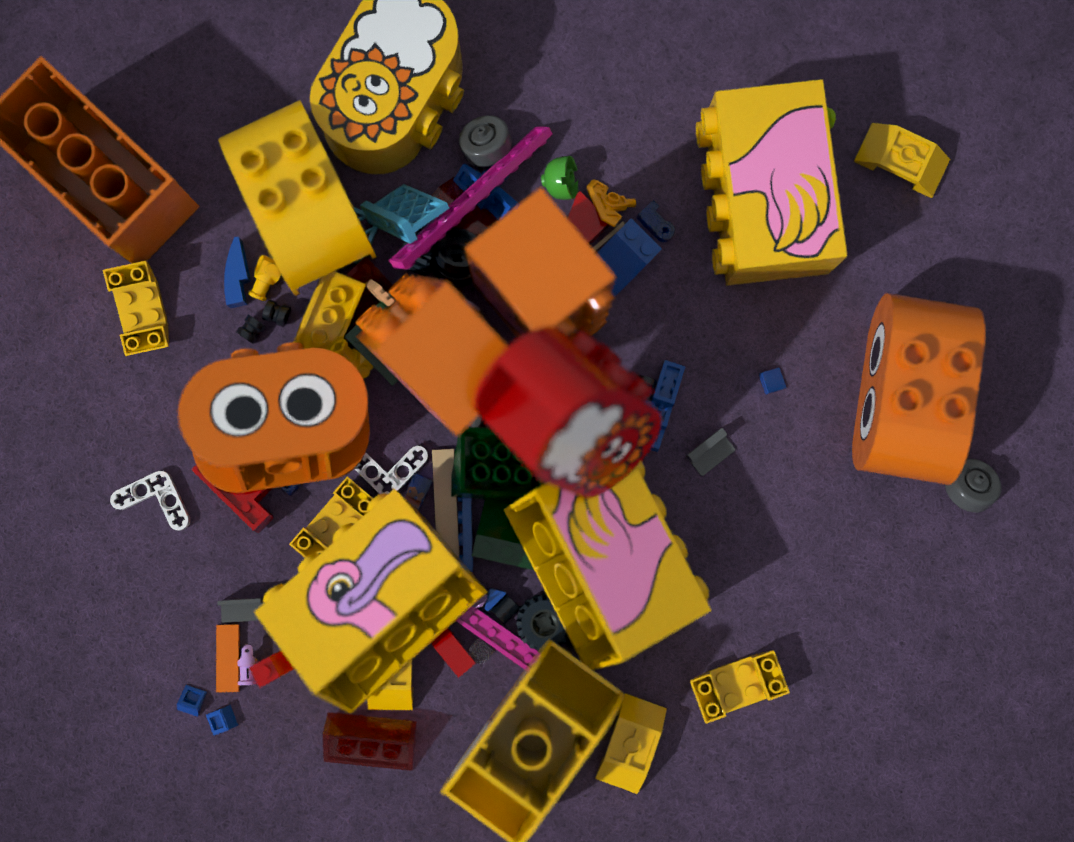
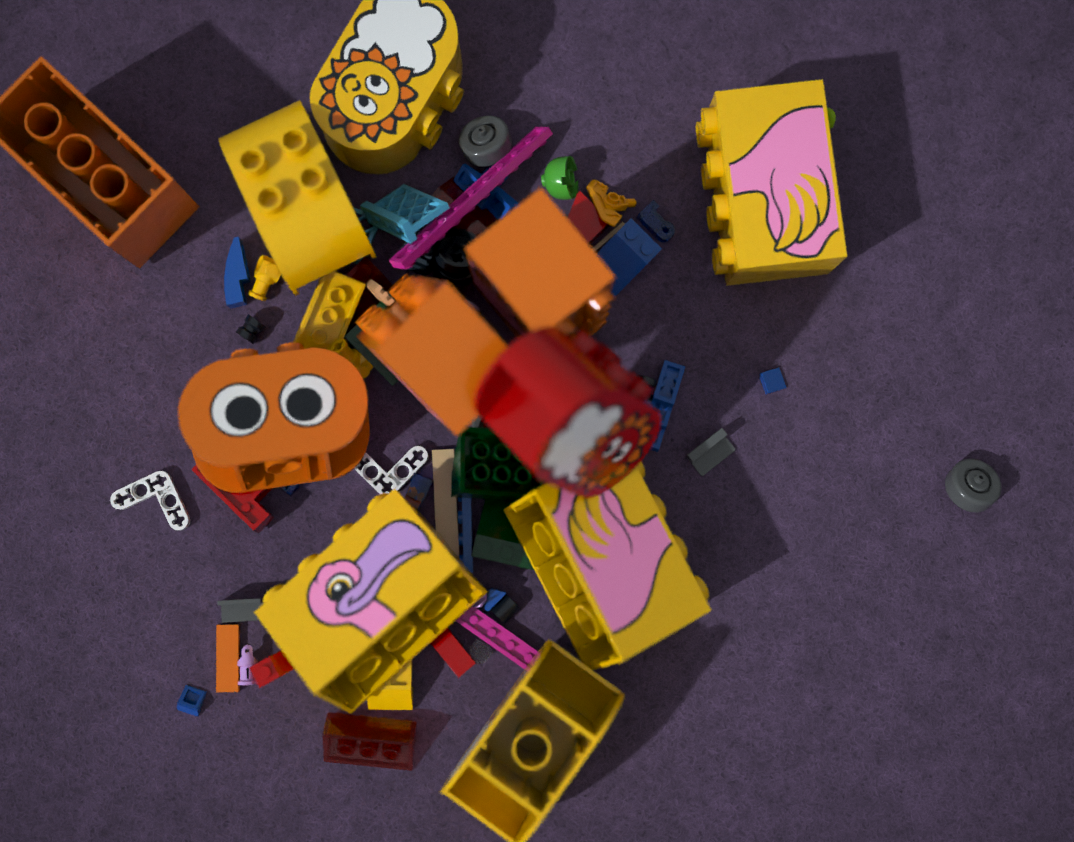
yellow slope [103,261,169,356] -> none
blue slope [206,705,238,735] -> none
black wheel [262,299,291,327] -> none
yellow slope [289,476,373,558] -> none
black wheel [517,593,568,651] -> none
yellow slope [595,693,667,794] -> none
yellow slope [689,650,790,724] -> none
orange brick [852,293,985,485] -> none
yellow slope [853,123,950,198] -> none

